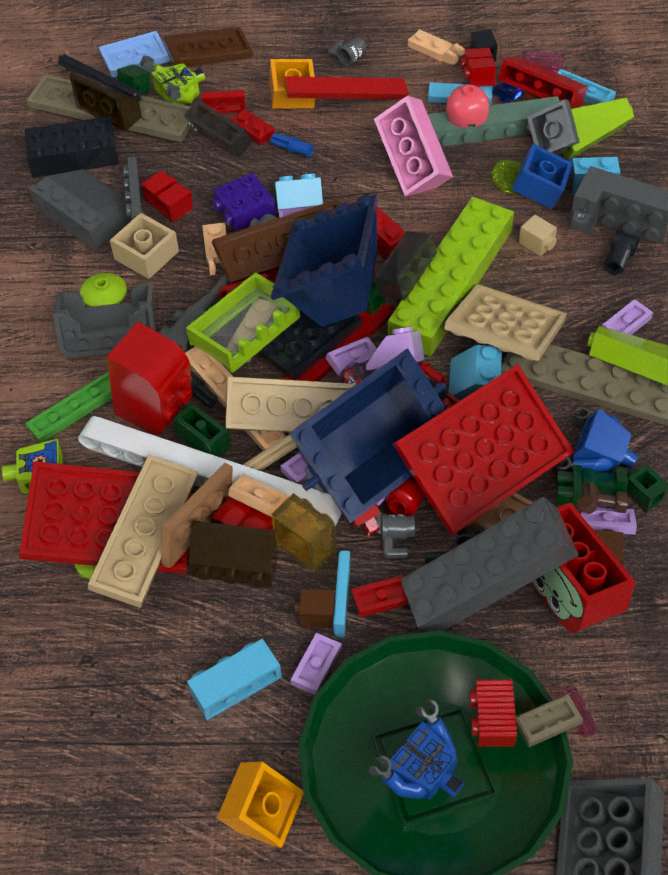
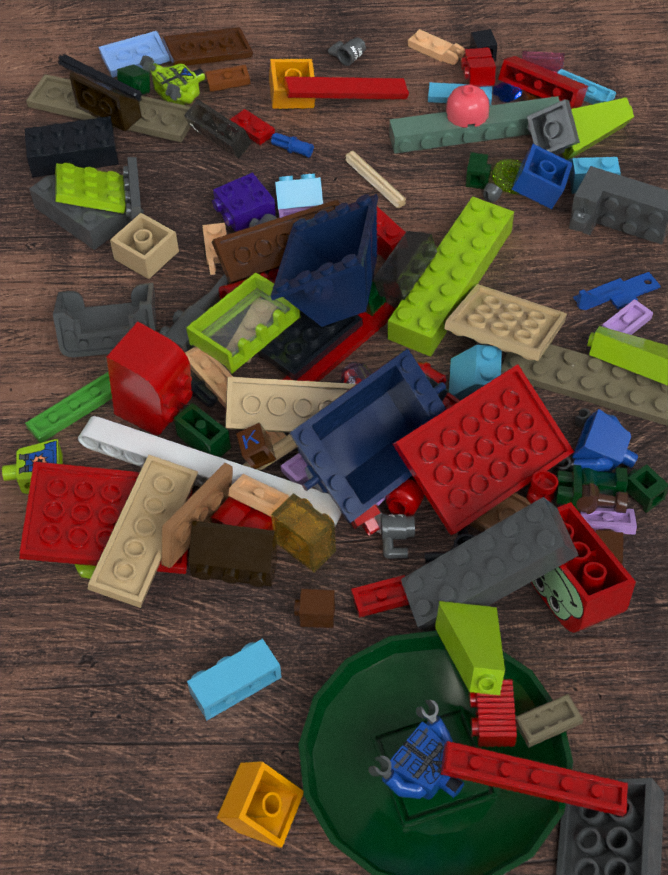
lime dish [80,273,127,307] -> none
red piece [141,170,193,222] -> none
red plate [202,90,246,115] -> none
lavender plate [291,633,342,695] -> none
lavender plate [326,337,377,377] -> none
medium azure tile [333,551,351,638] -> none
lavender slope [366,327,425,370] -> none
bright pink slope [374,95,453,197] -> none
tan brick [519,215,557,257] -> none
clear pink piece [561,688,598,738] -> none
black piece [603,230,640,275] -> none
none -> lime plate [55,163,126,214]
none -> dark orange plate [205,65,250,92]
none -> reddish brown brick [236,422,277,469]
none -> tan axle [346,151,406,208]
none -> lime slope [435,601,505,695]
none -> red tile [441,741,628,817]
none -> dark green brick [466,152,492,189]
none -> dark grey hinge [483,183,503,202]
none -> red wheel [526,471,559,504]
none -> blue piece [573,272,661,310]

